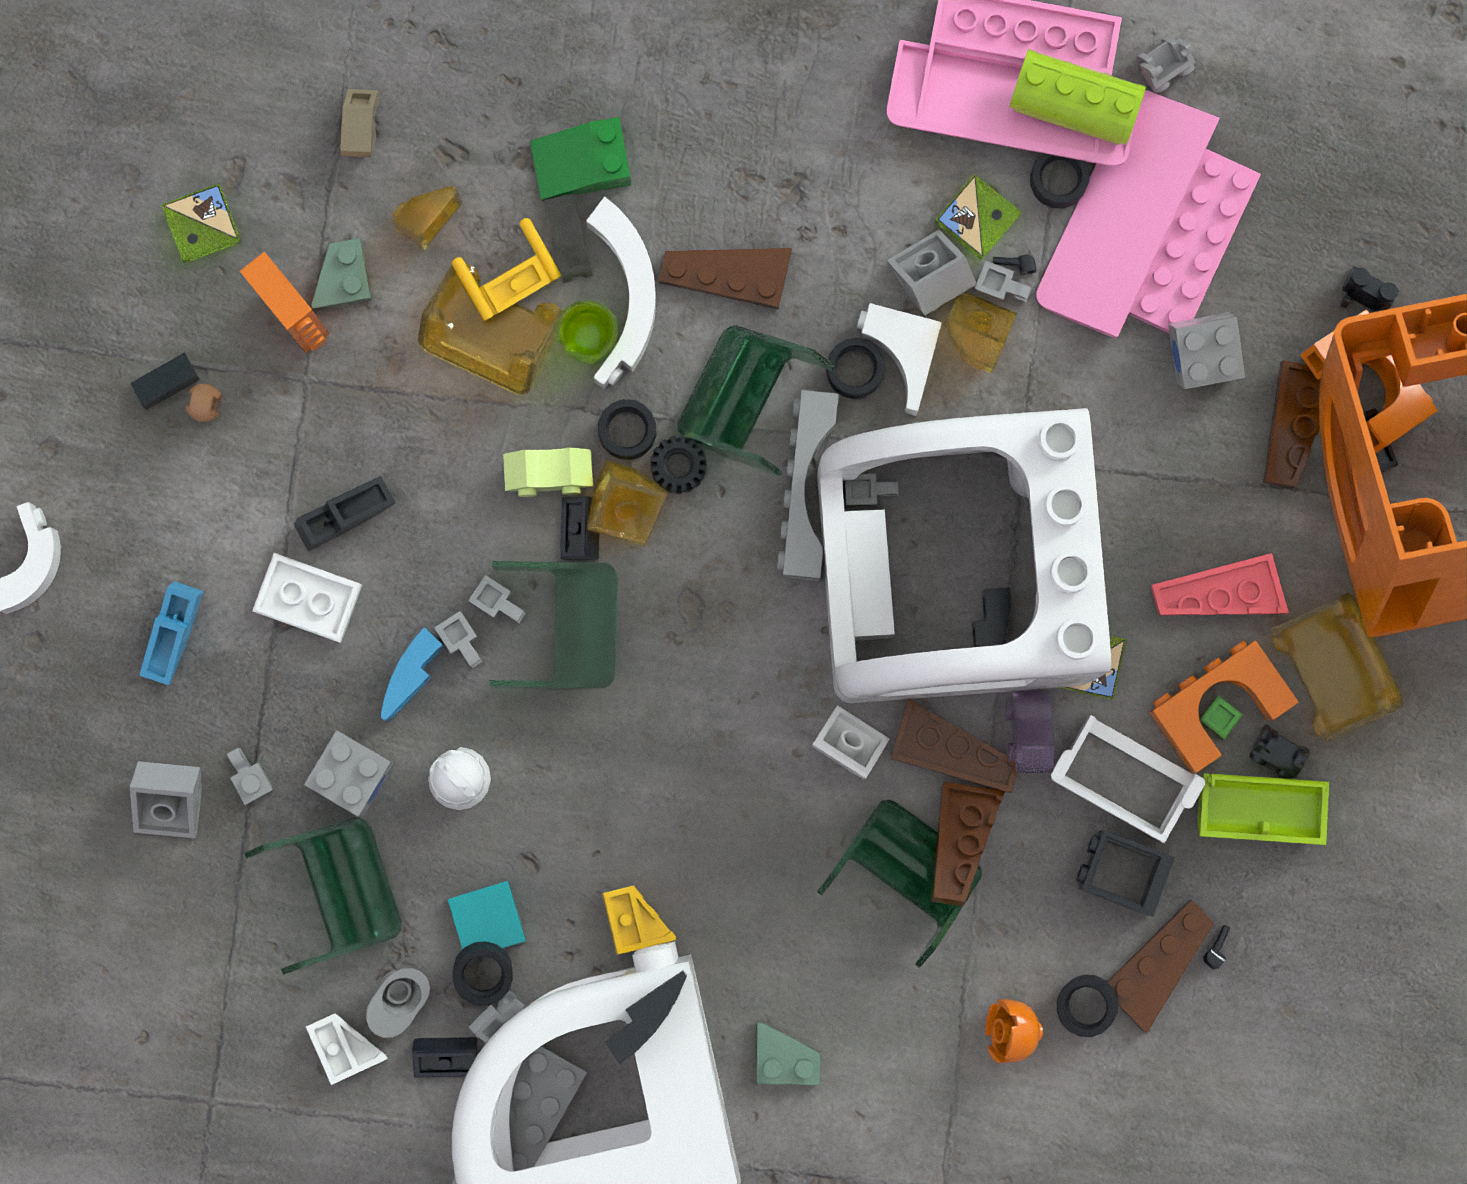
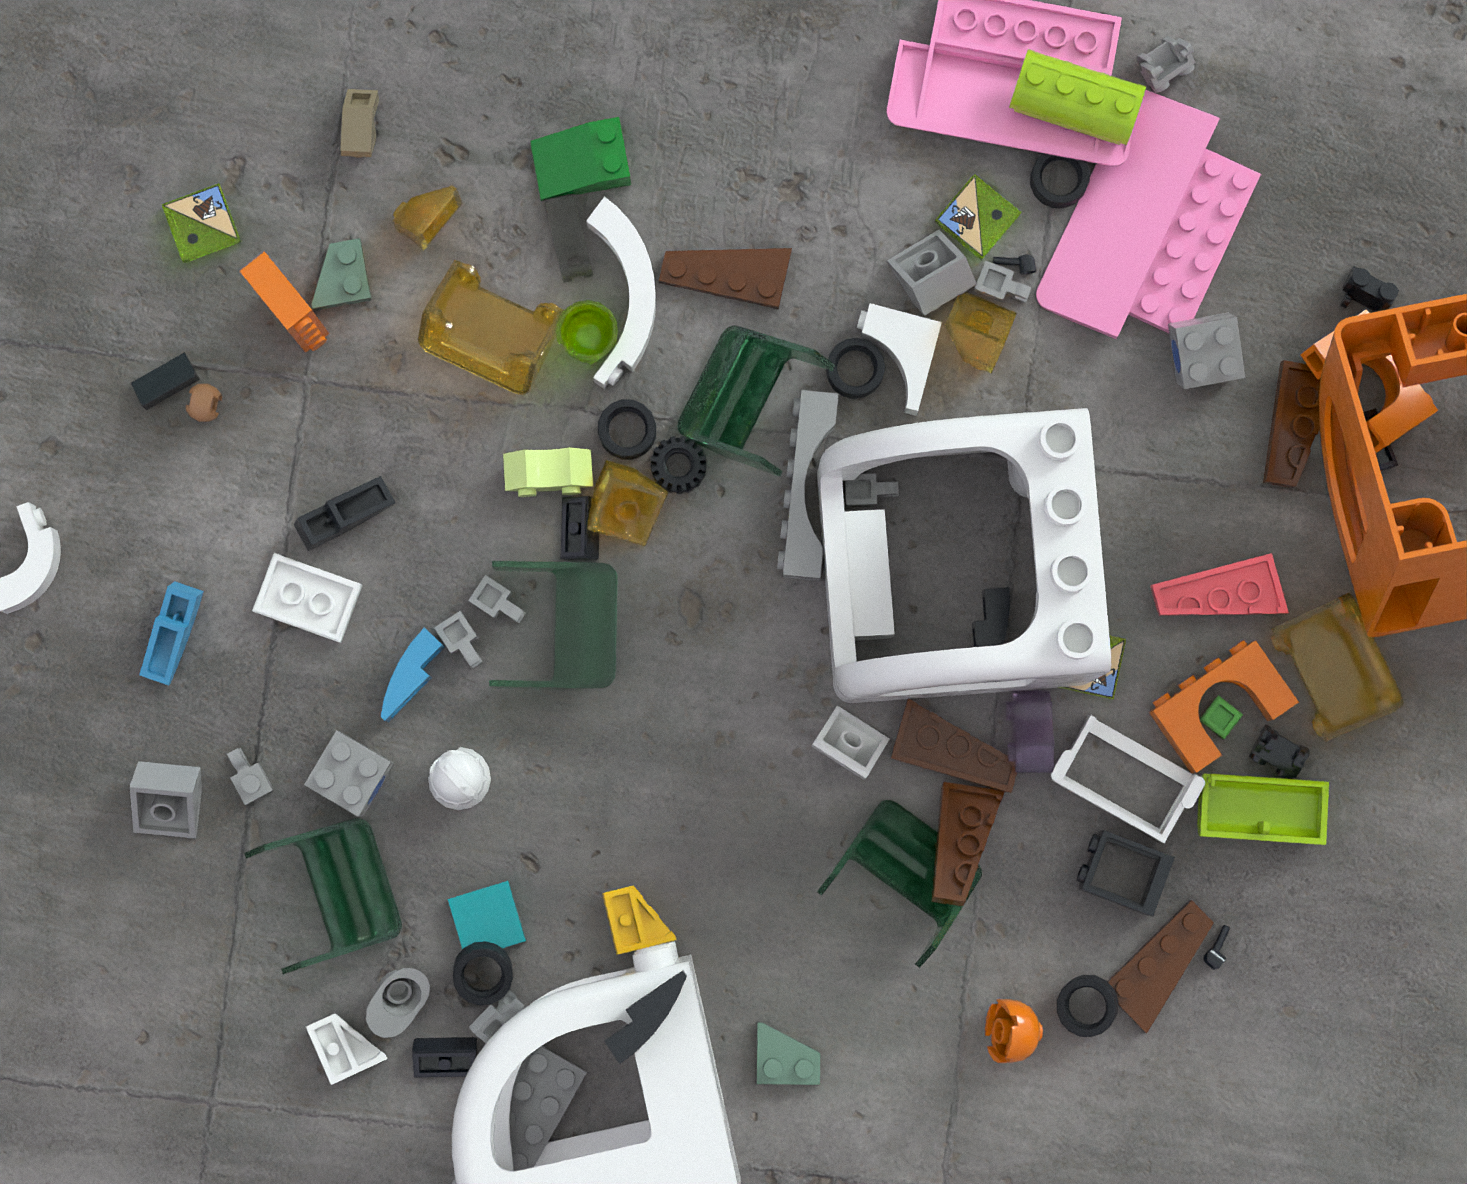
yellow plate [452,218,562,321] -> none

